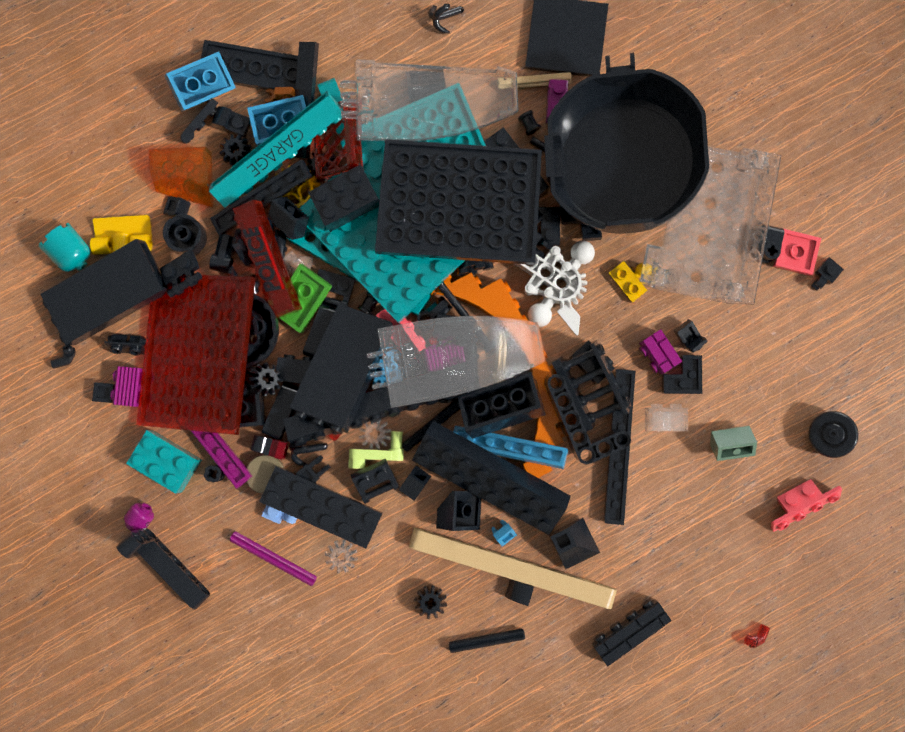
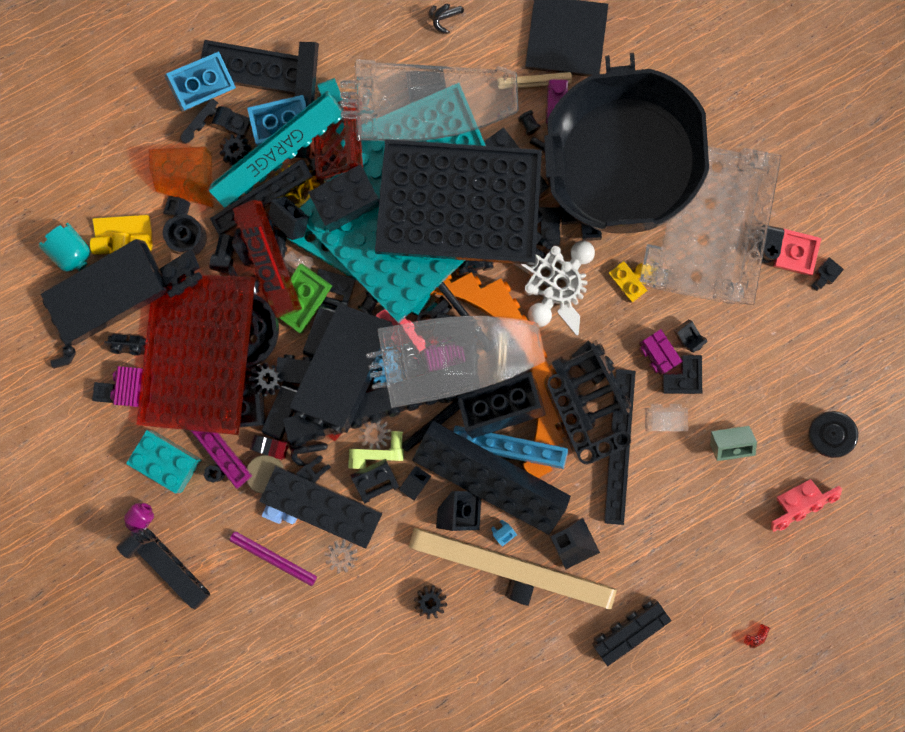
dark orange plate [264,87,295,103] -> none
black axle [449,628,525,653] -> none

